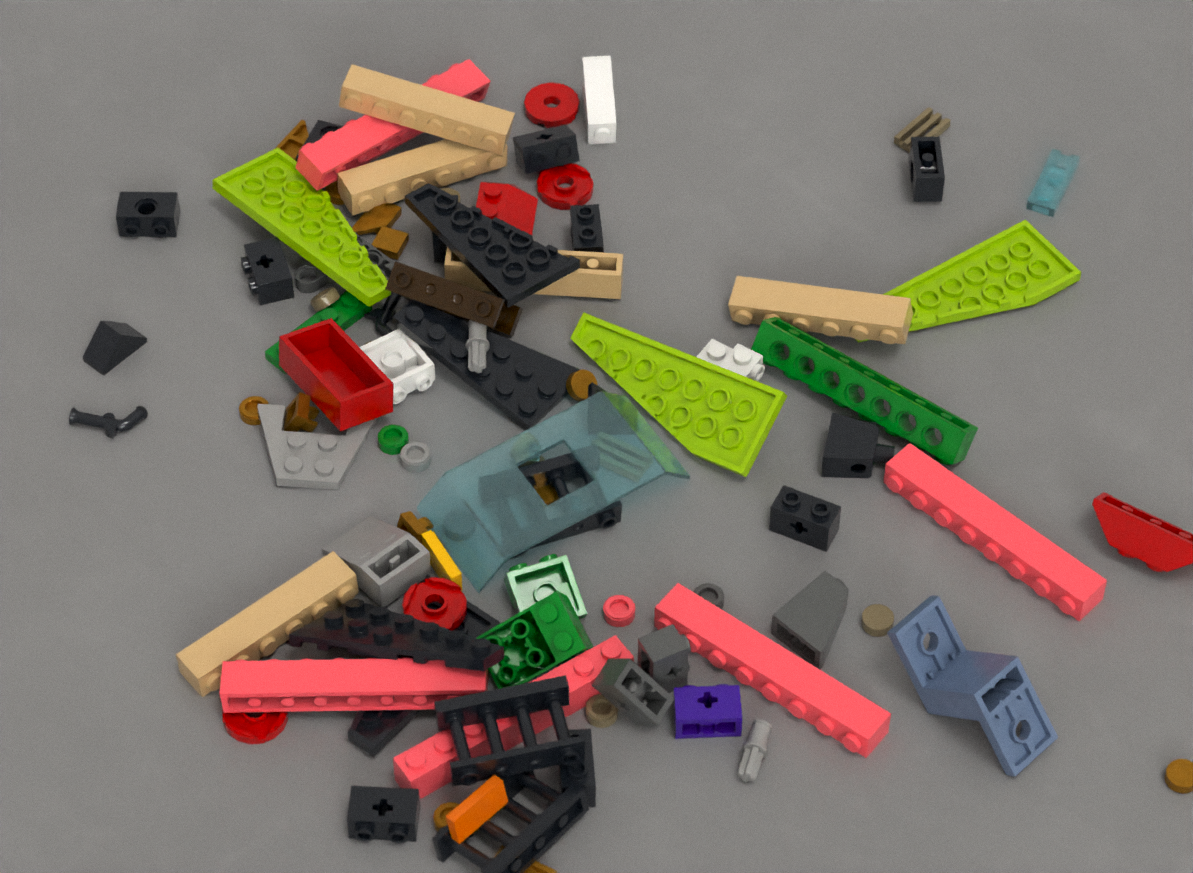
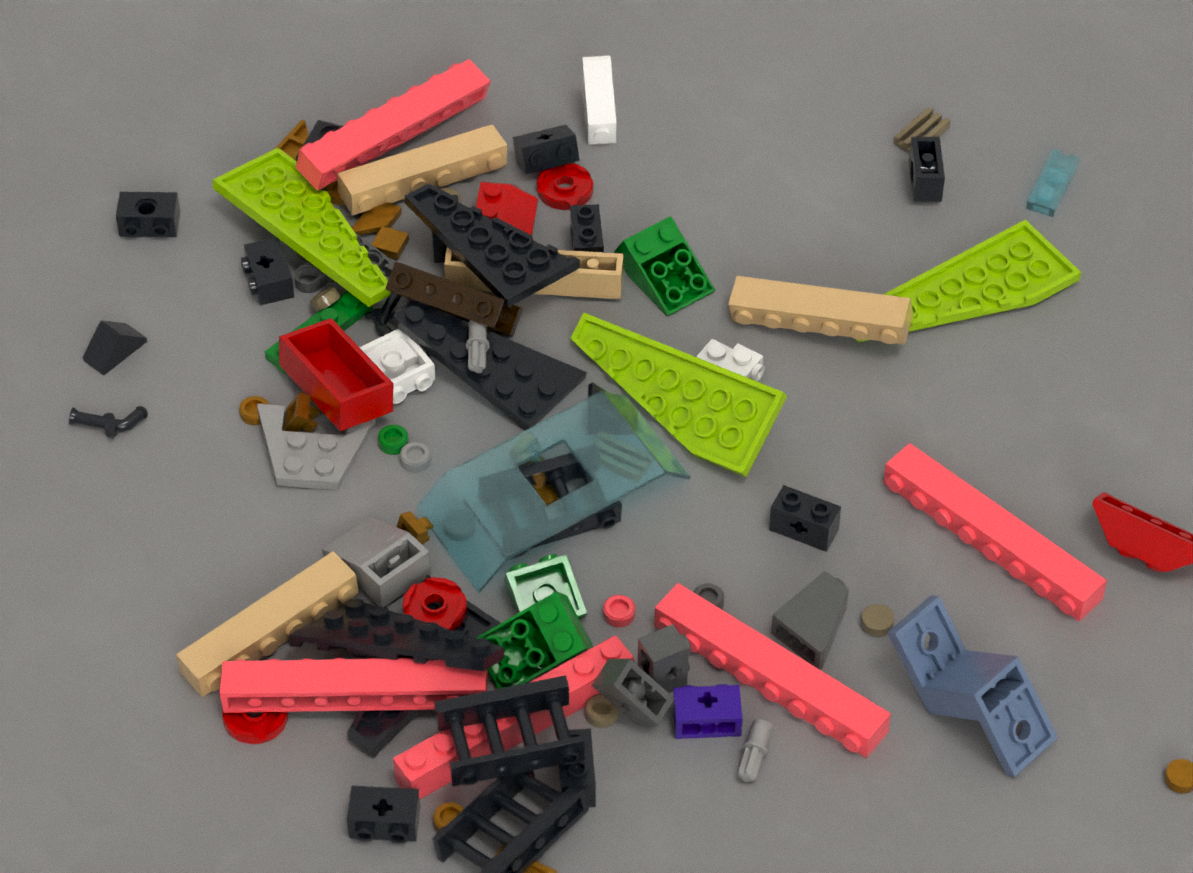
tan brick [339,64,515,155] -> none
yellow tile [421,530,462,591] -> none
orange tile [445,775,508,844] -> none
red tile [524,82,580,128] -> none
pearl gold tile [566,369,598,401] -> none
green brick [751,317,978,465] -> none
black torso [821,413,895,479] -> none
none -> green slope [614,216,716,316]

